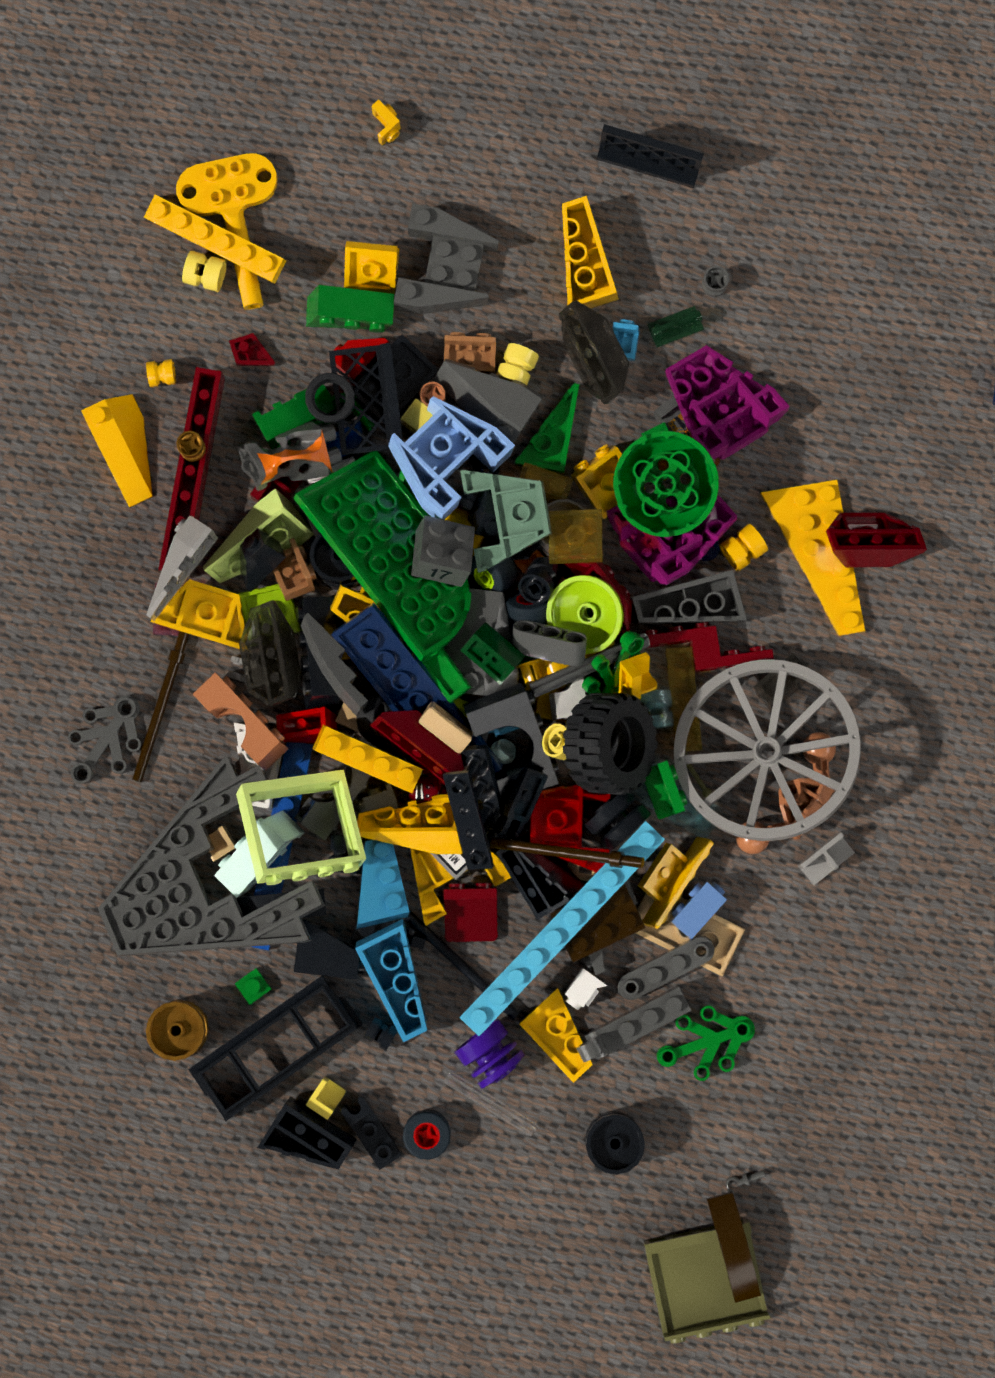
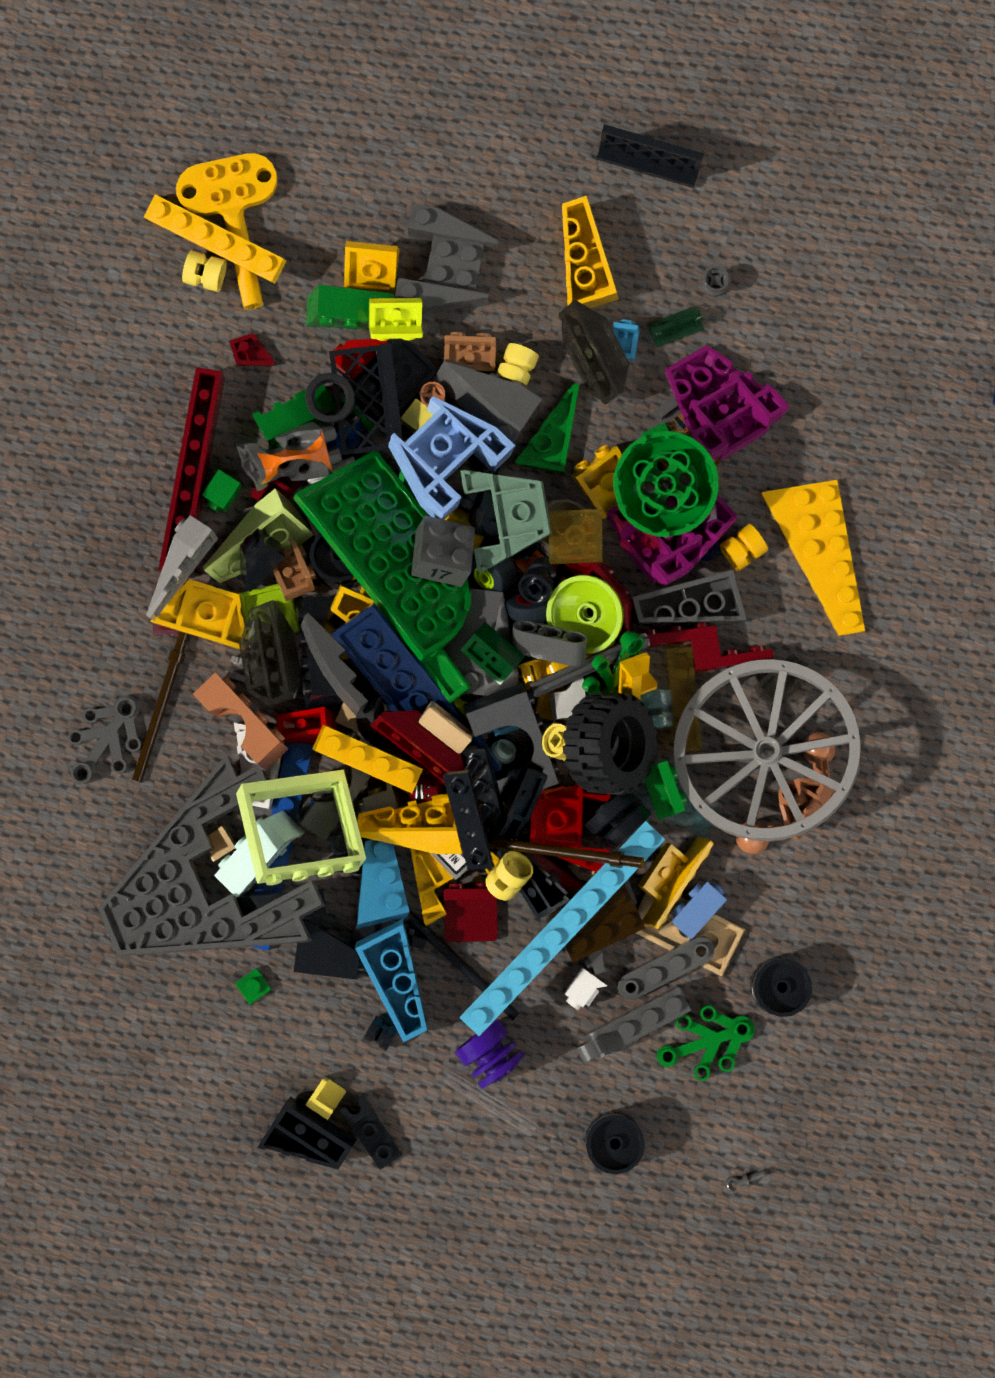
yellow wedge [81,394,153,508] -> none
yellow wheel [146,359,176,388] -> none
pearl gold wheel [146,1000,209,1061] -> none
pearl gold wheel [176,431,206,462] -> none
black piece [188,976,363,1122] -> none
yellow bracket [371,99,401,146] -> none
black wheel [403,1109,451,1160] -> none
clear yellow brick [519,462,574,503] -> none
yellow wing [519,987,593,1083] -> none
olive panel [643,1219,770,1344] -> none
olive hinge [686,752,712,798] -> none
dark brown slope [706,1191,761,1303] -> none
light grey panel [797,832,855,885] -> none
dark red wedge [826,513,927,568] -> none
none -> green brick [202,470,243,514]
none -> neon yellow bracket [369,298,423,341]
none -> light yellow wheel [486,851,533,901]
none -> black wheel [750,957,812,1017]

